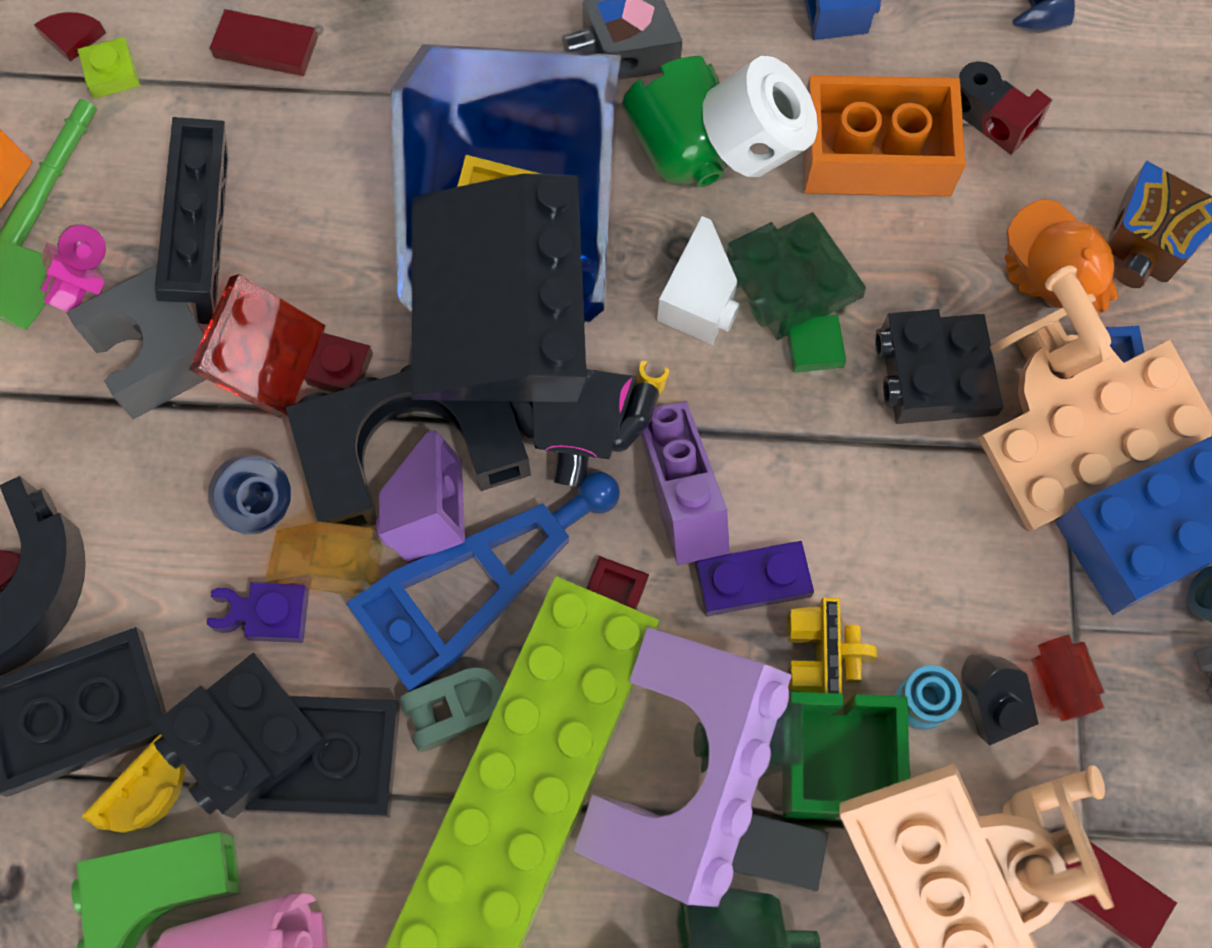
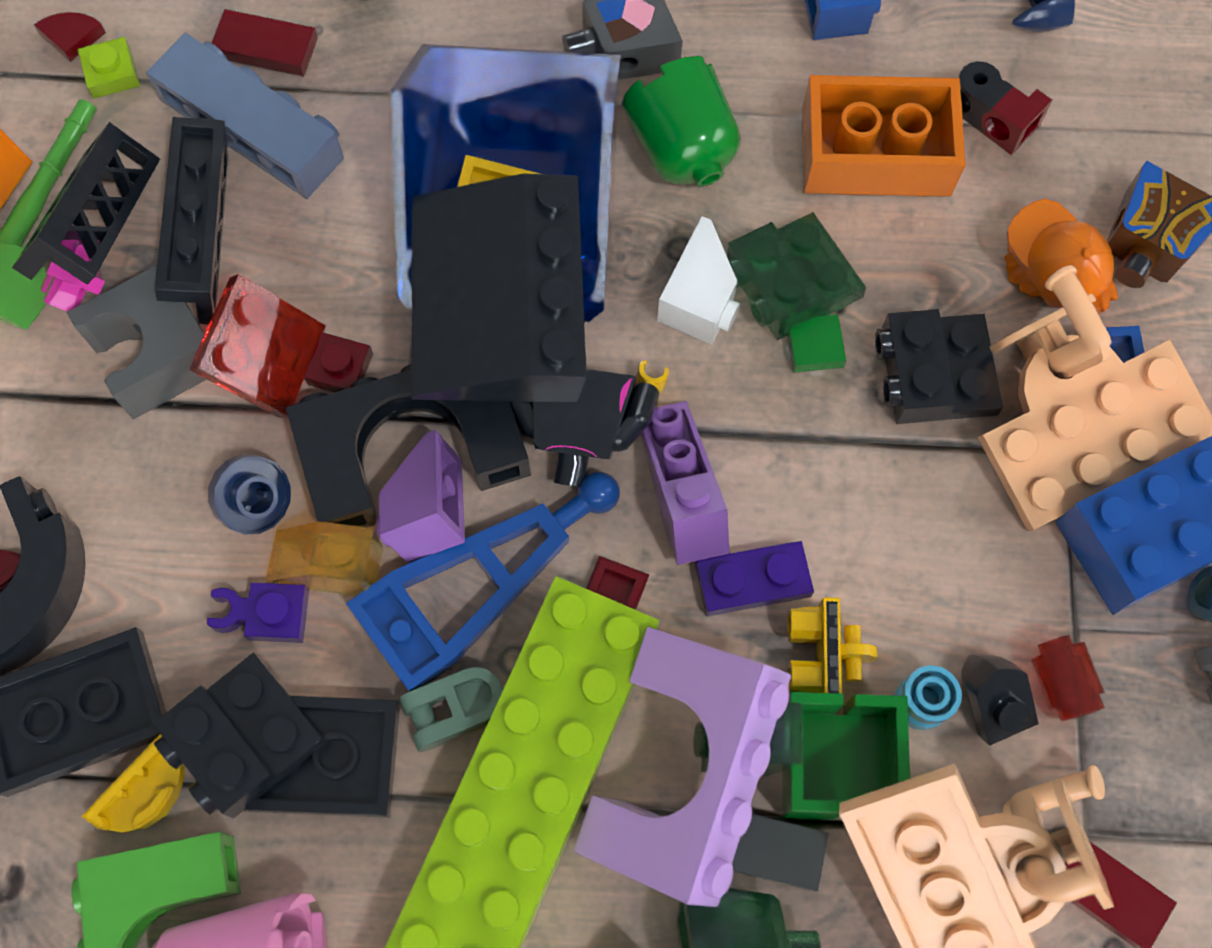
white piece [702,56,818,177] -> none
none -> black fence [12,122,160,285]
none -> sand blue brick [146,32,344,200]

